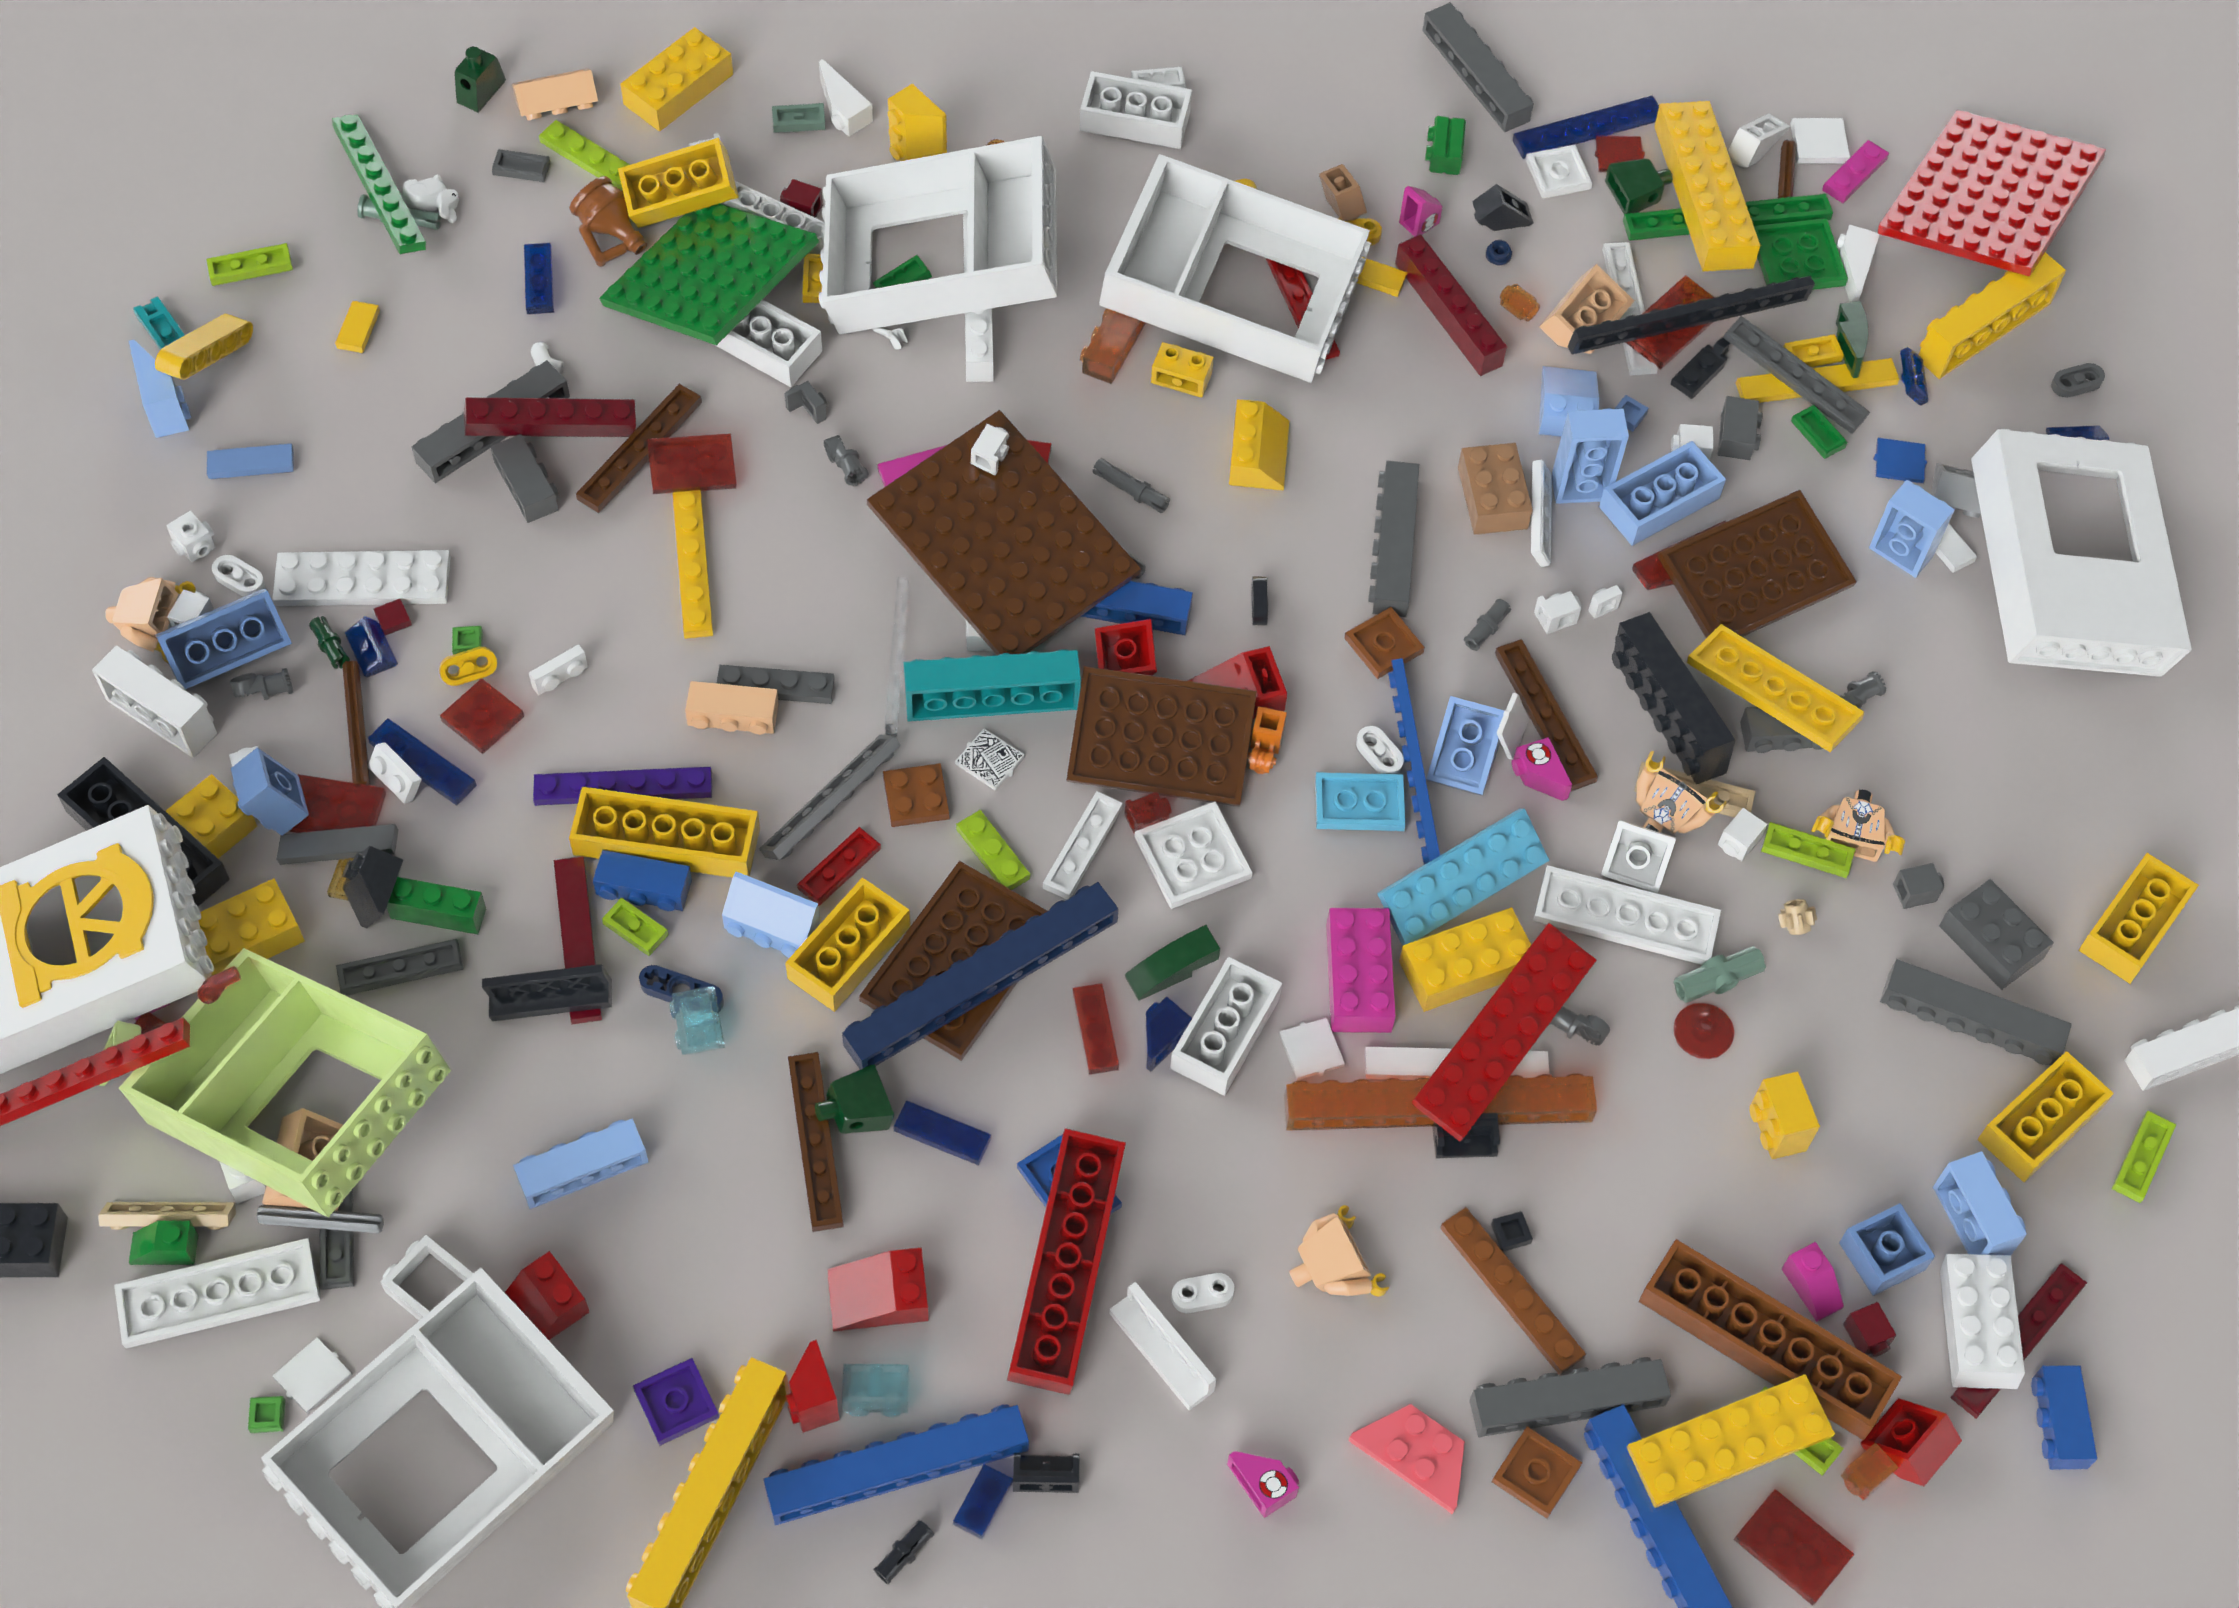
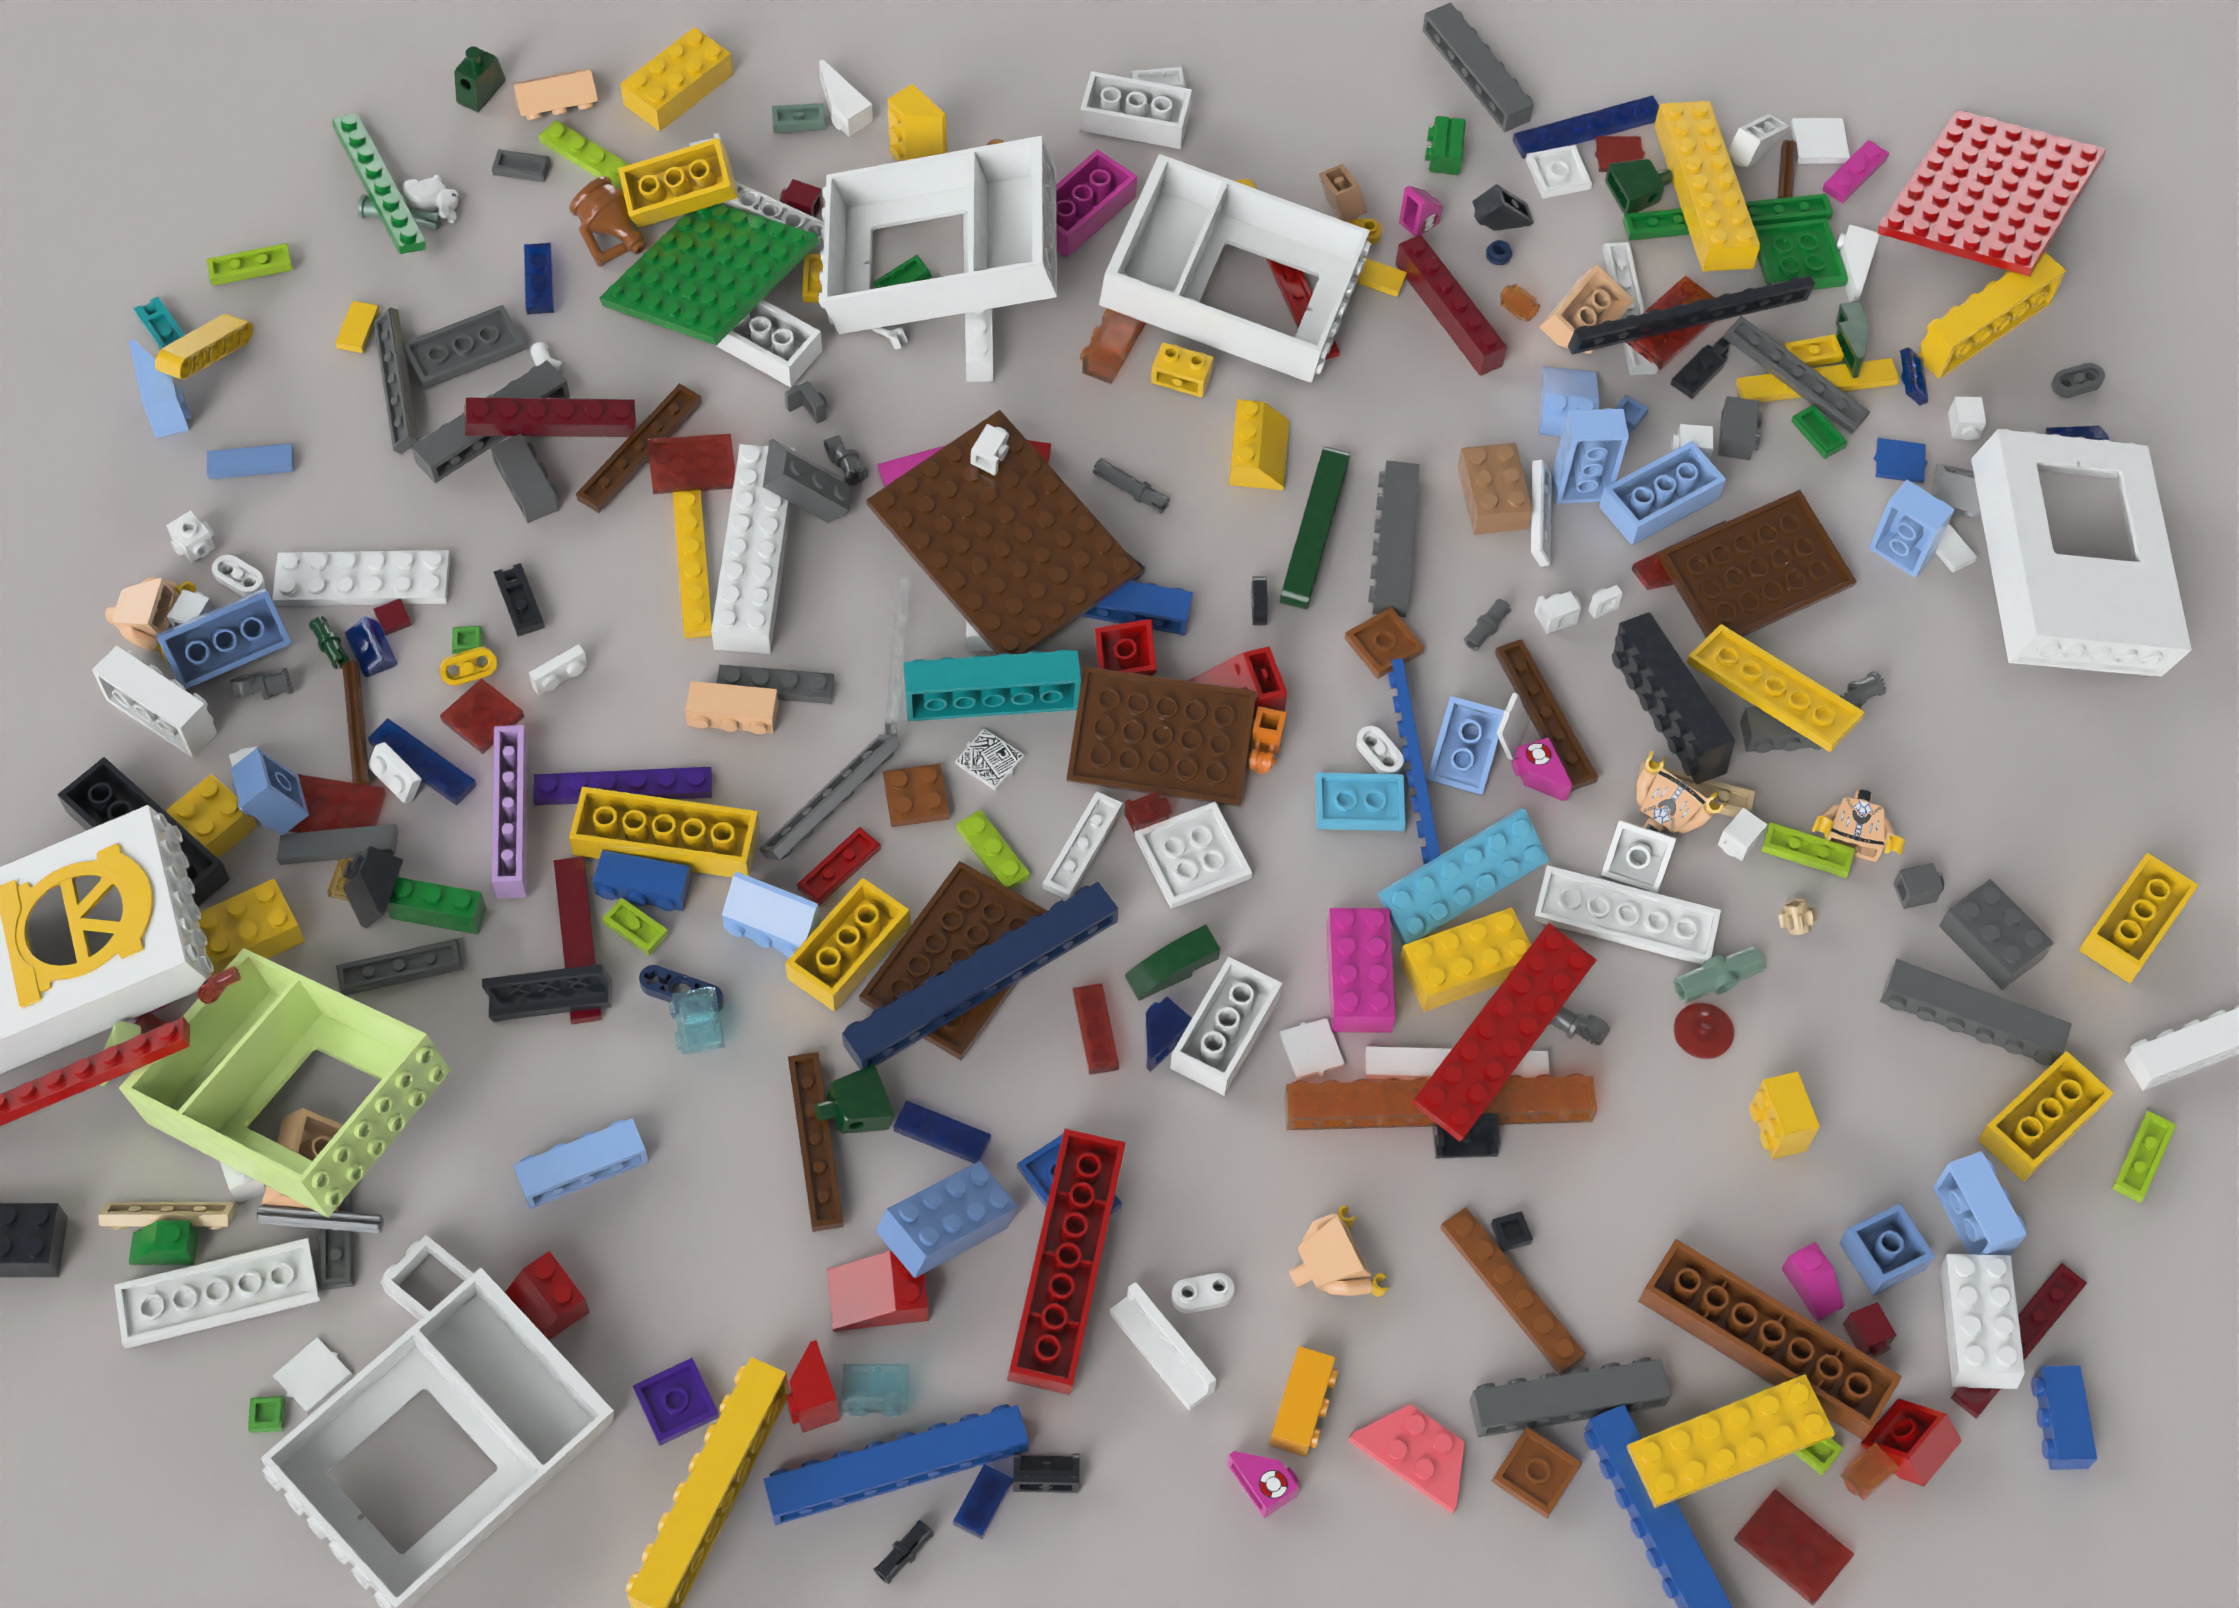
none -> dark grey tile [374,307,419,454]
none -> dark grey plate [403,305,525,389]
none -> lavender brick [492,725,528,899]
none -> black plate [493,563,545,637]
none -> white brick [711,444,796,654]
none -> dark grey slope [763,439,853,523]
none -> medium blue brick [876,1161,1019,1278]
none -> dark pink brick [1056,149,1137,258]
none -> light orange brick [1269,1346,1339,1457]
none -> dark green beam [1280,446,1350,610]
none -> white brick [1948,397,1986,440]

